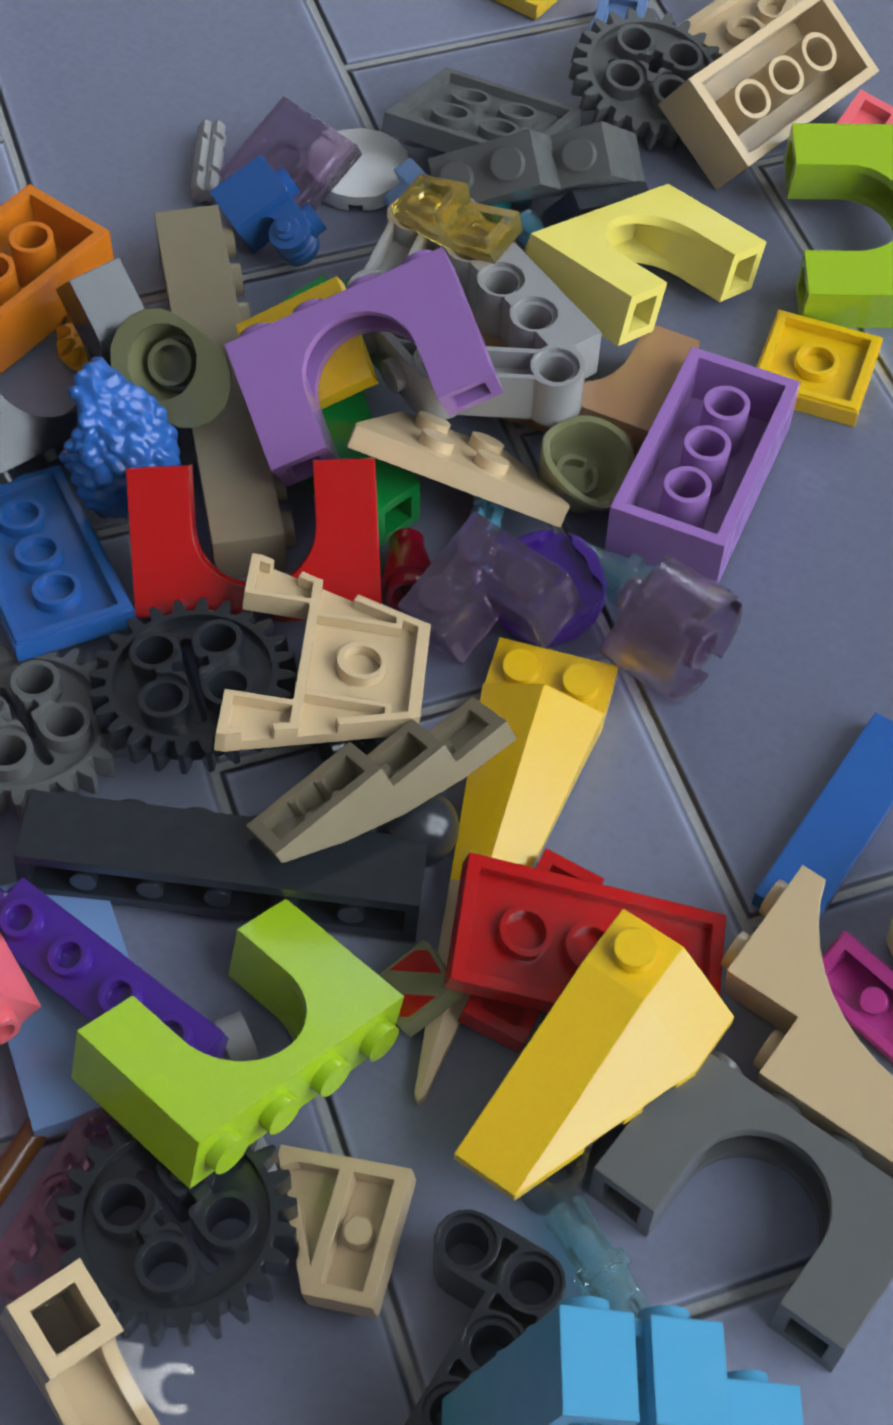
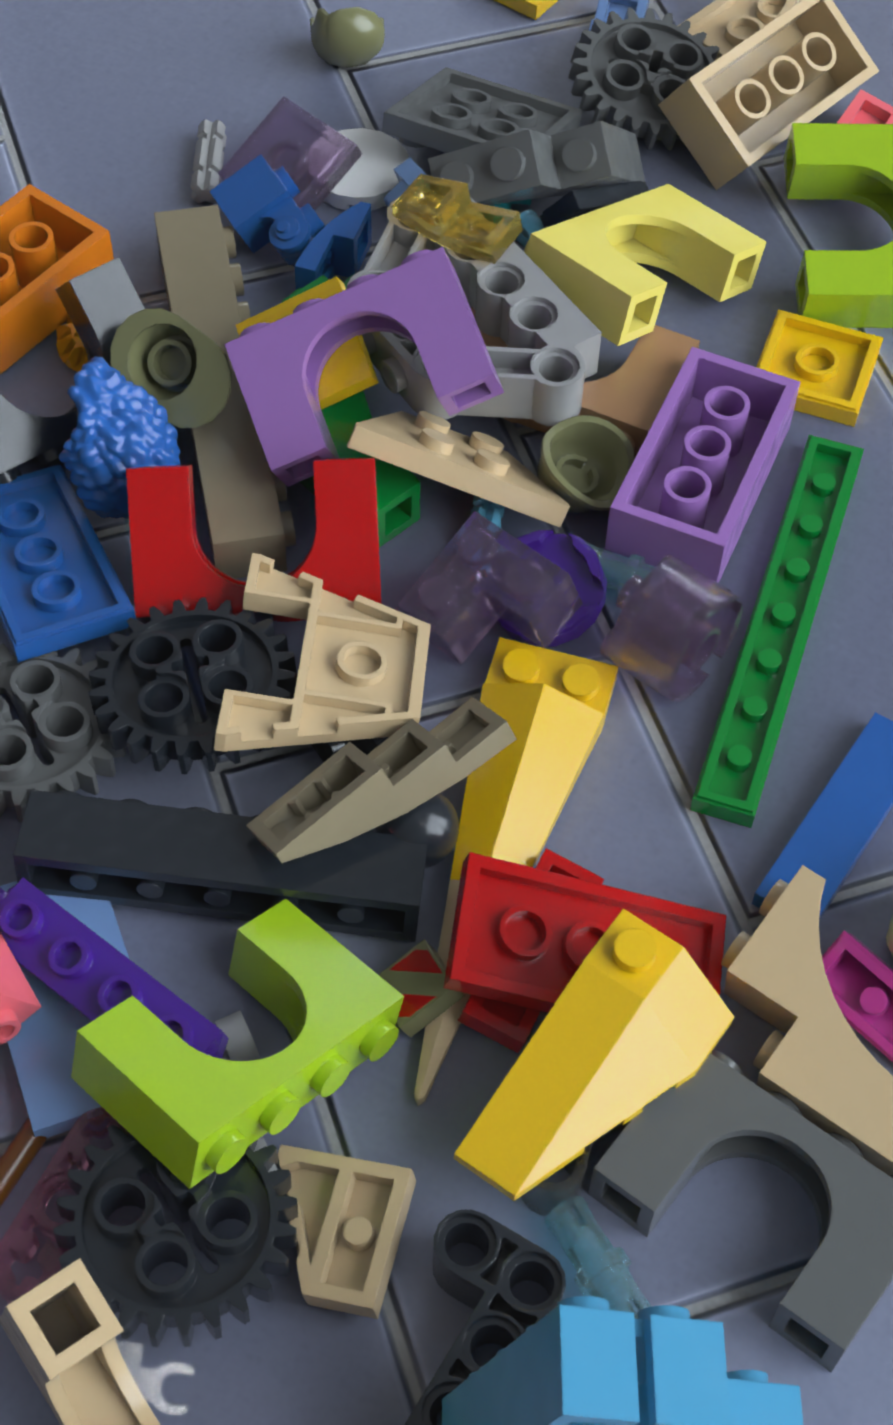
dark red cone [381,528,440,615] -> none
none -> blue slope [294,202,372,290]
none -> olive hair [310,7,385,68]
none -> green tile [690,435,864,828]

